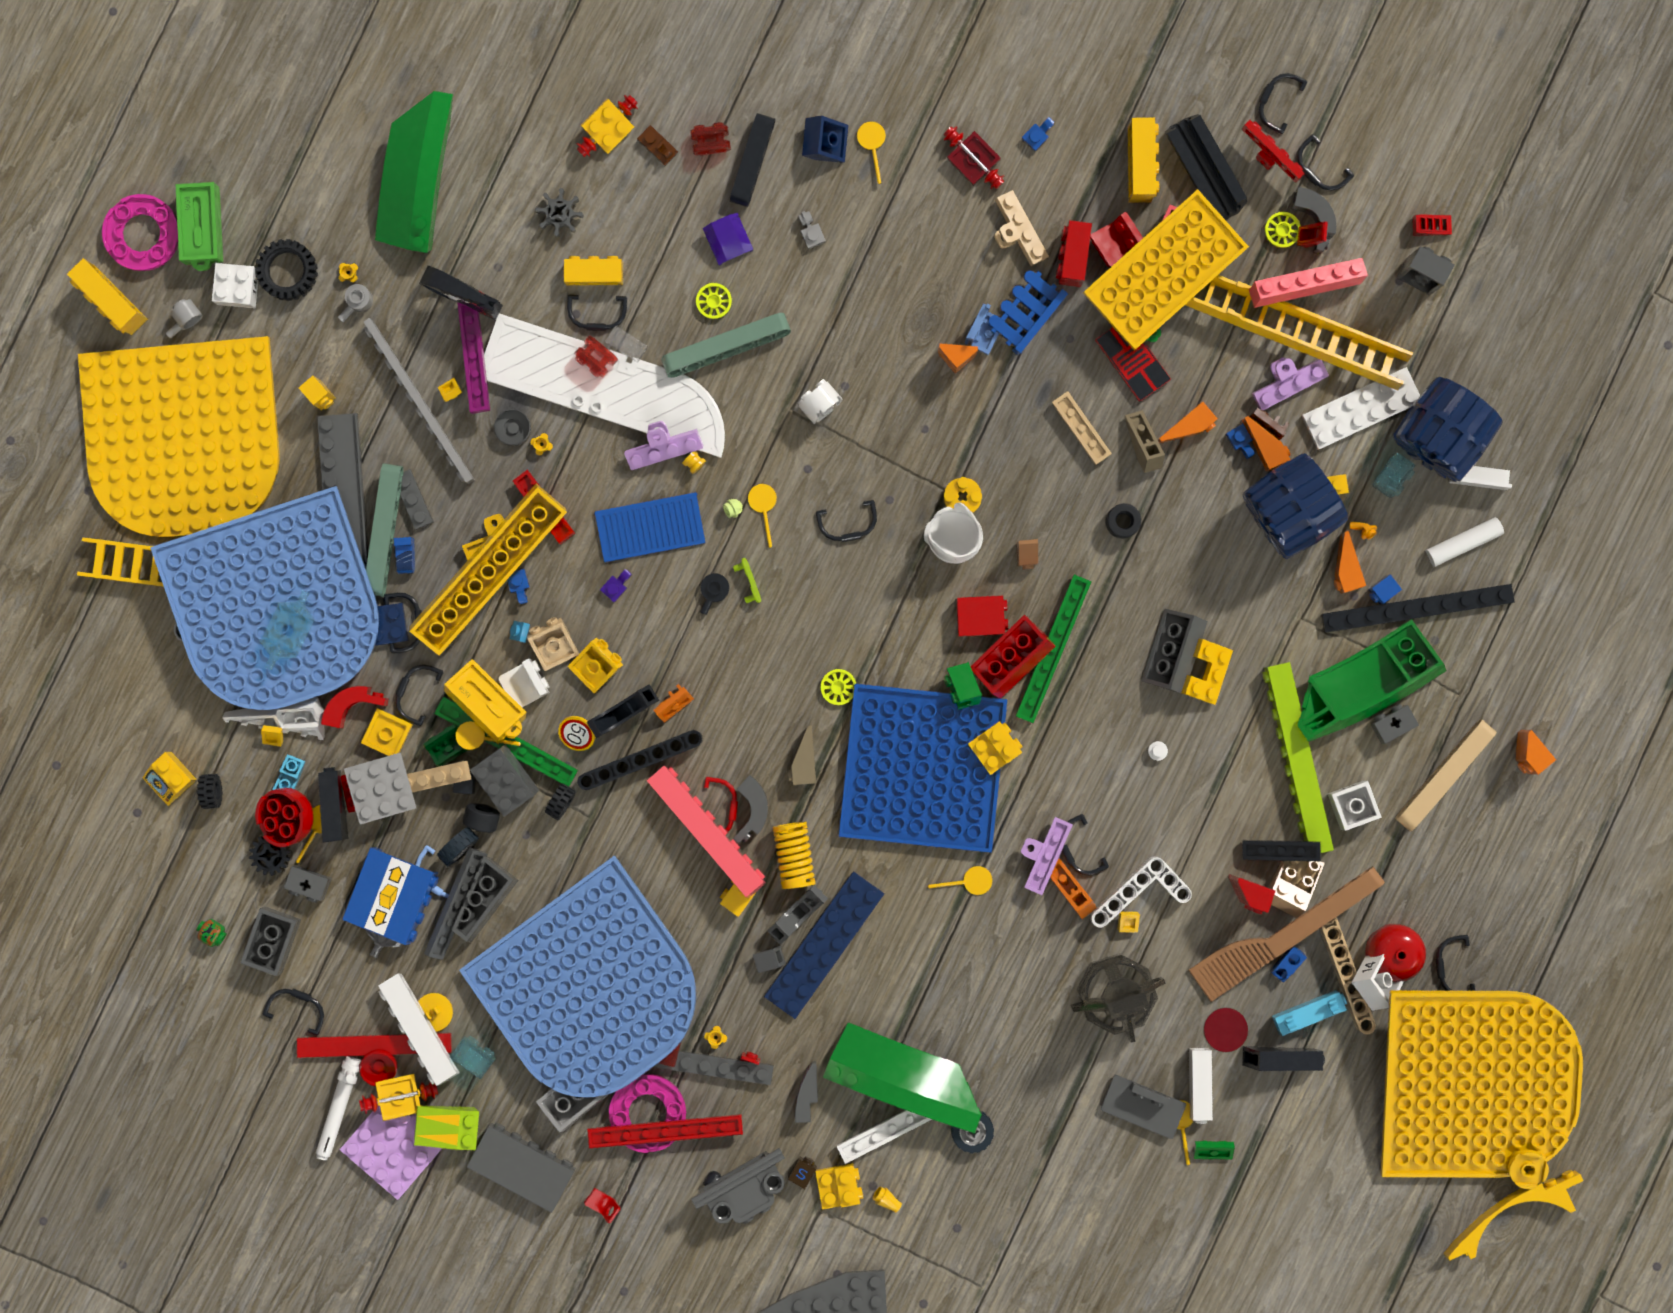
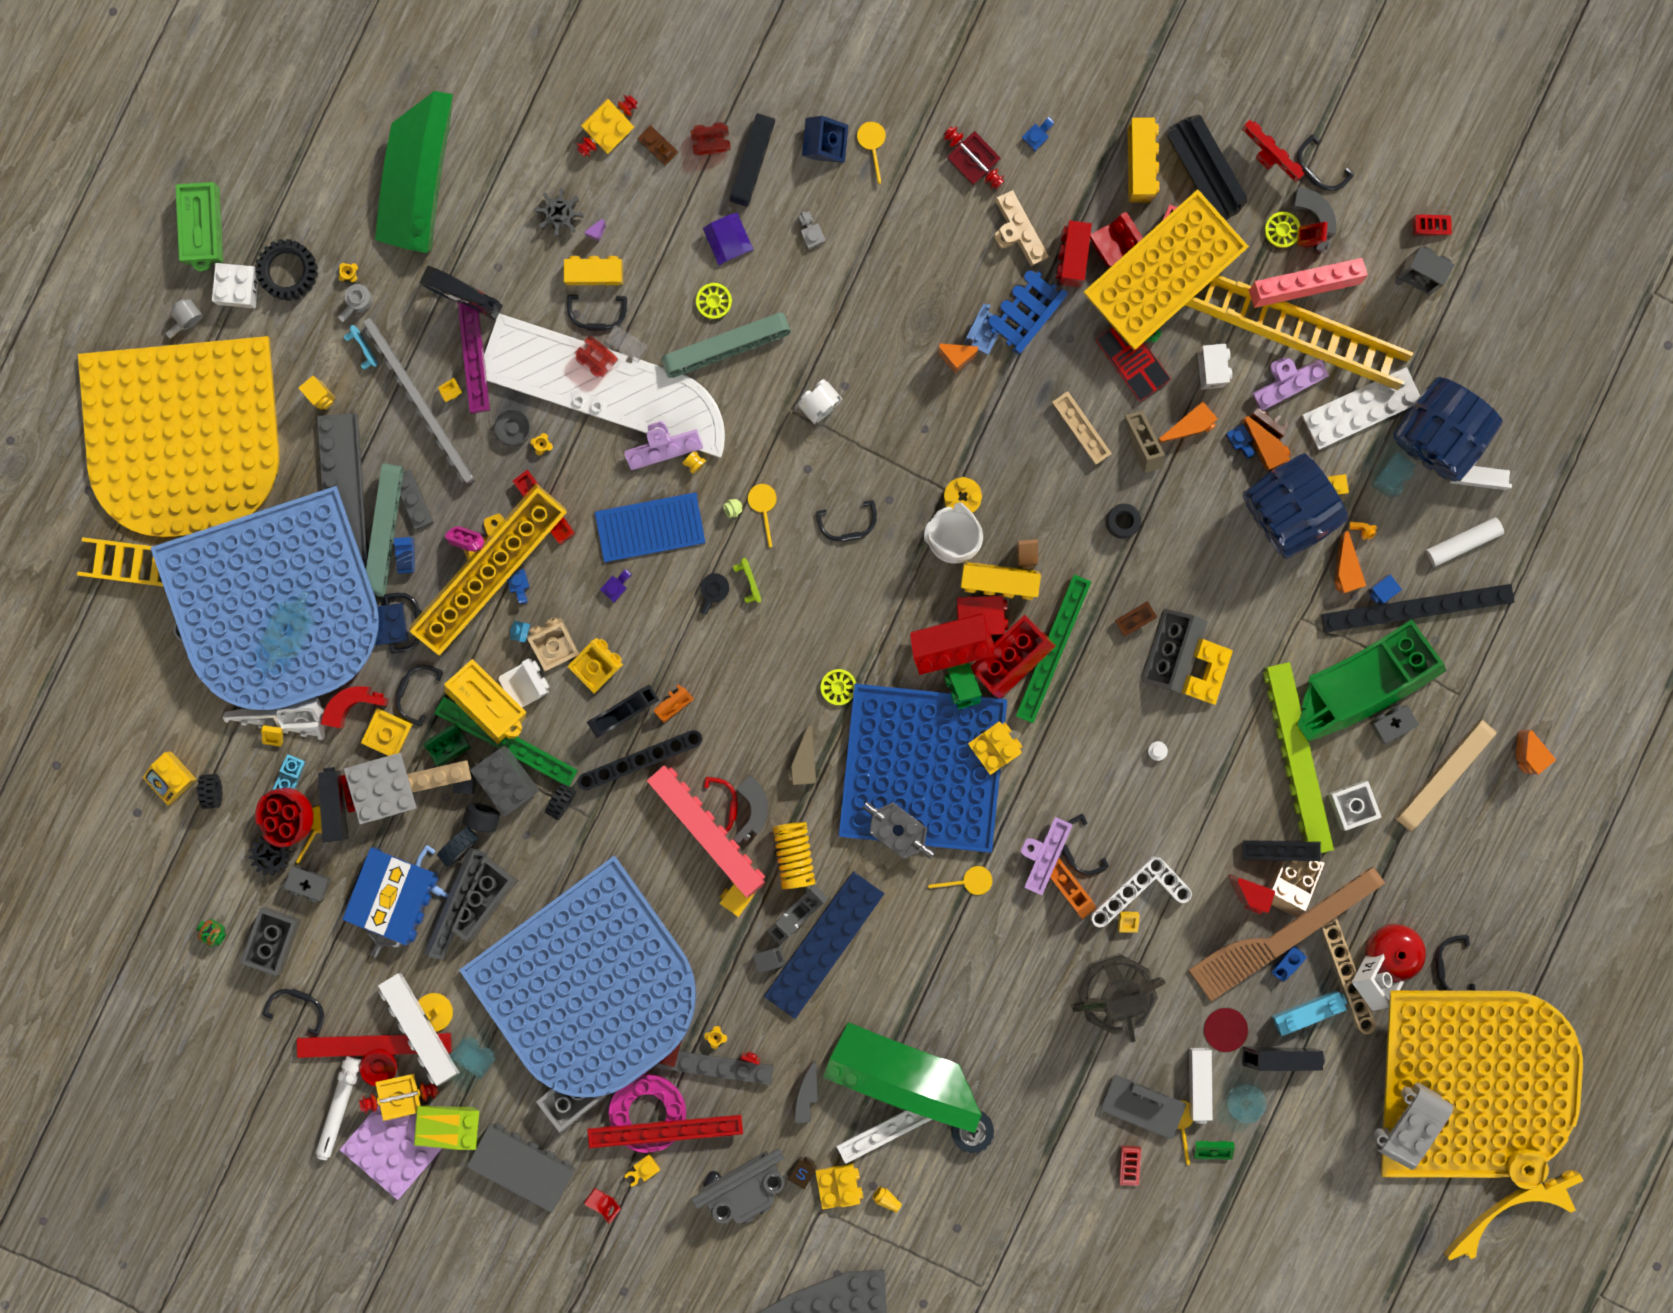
yellow brick [67,258,148,335] -> none
dark pink plate [102,194,178,271] -> none
yellow piece [456,721,521,750] -> none
piece [558,716,596,751] -> none
black piece [1259,73,1307,134] -> none
none -> medium azure piece [344,325,378,370]
none -> dark pink plate [445,526,485,552]
none -> medium lavender slope [584,219,606,242]
none -> yellow plate [624,1153,661,1187]
none -> flat silver plate [862,802,935,859]
none -> red slope [910,613,995,675]
none -> yellow slope [961,562,1041,600]
none -> reddish brown plate [1115,601,1157,637]
none -> red slope [1119,1146,1141,1186]
none -> white brick [1197,344,1232,390]
none -> clear light blue plate [1227,1084,1267,1124]
none -> light grey container [1373,1083,1453,1170]

